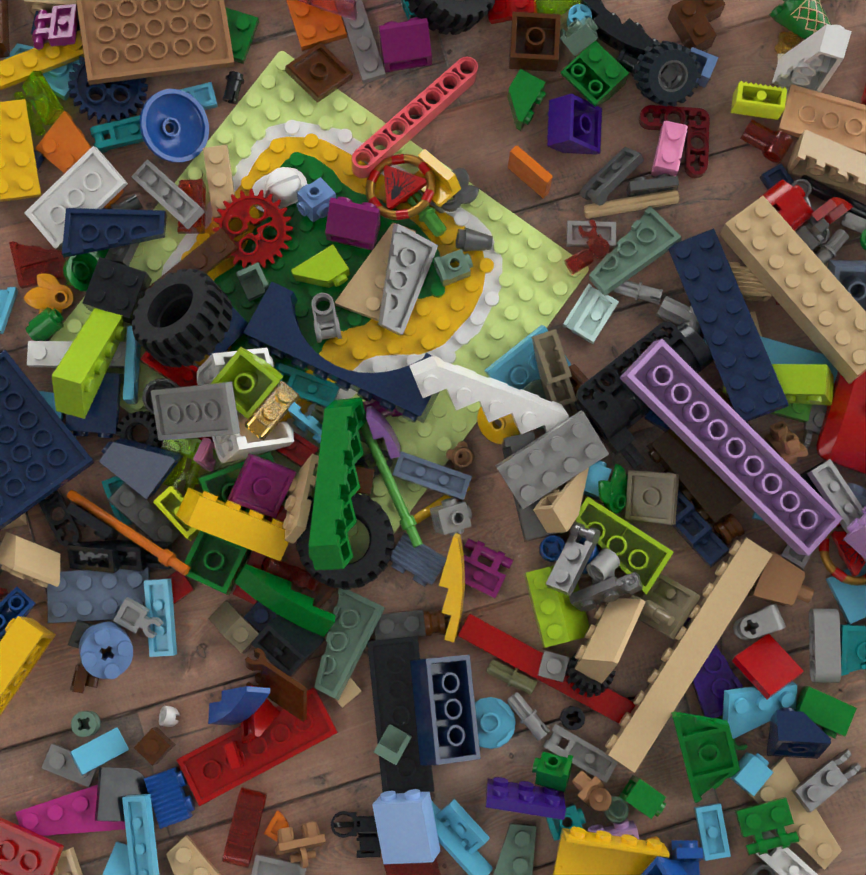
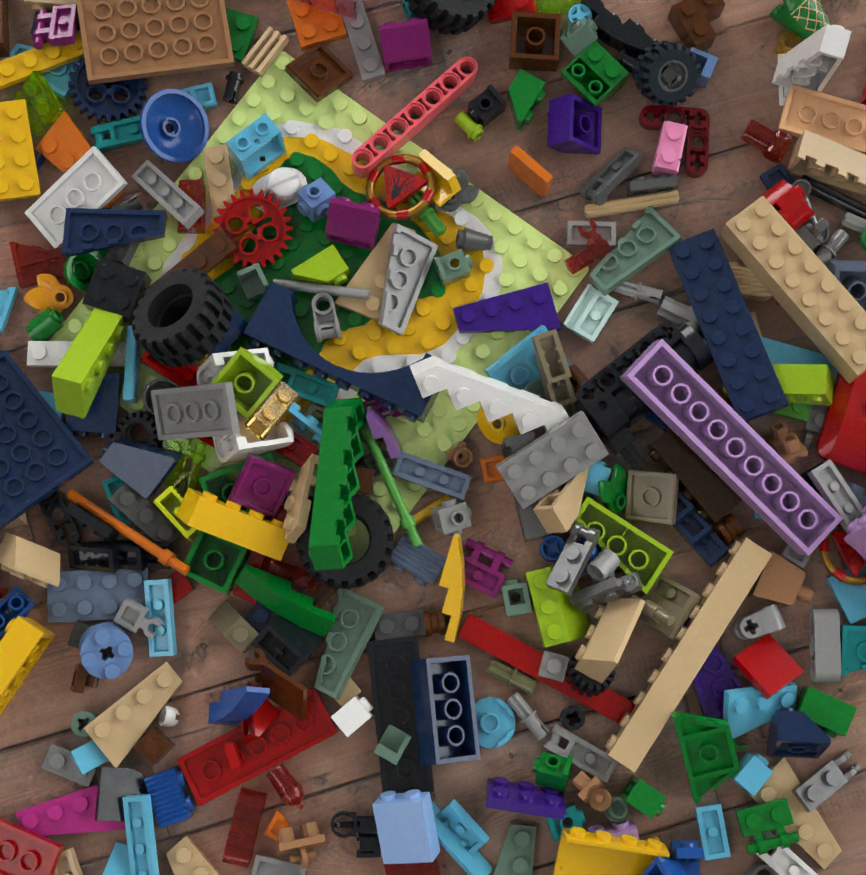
bright pink tile [193,437,216,471] -> none
neon yellow brick [731,81,787,120] -> none
red slope [811,197,853,225] -> none
none -> tan wing [84,661,182,768]
none -> medium azure window [226,113,286,181]
none -> tan tile [241,26,289,77]
none -> clear red piece [266,763,304,810]
none -> light grey bar [273,278,370,300]
none -> white brick [331,696,373,737]
none -> dark purple wing [453,282,561,333]
none -> lime pin [454,111,484,142]
none -> black brick [467,84,506,128]
none -> orange tile [479,455,505,485]
none -> sand green brick [501,579,532,617]

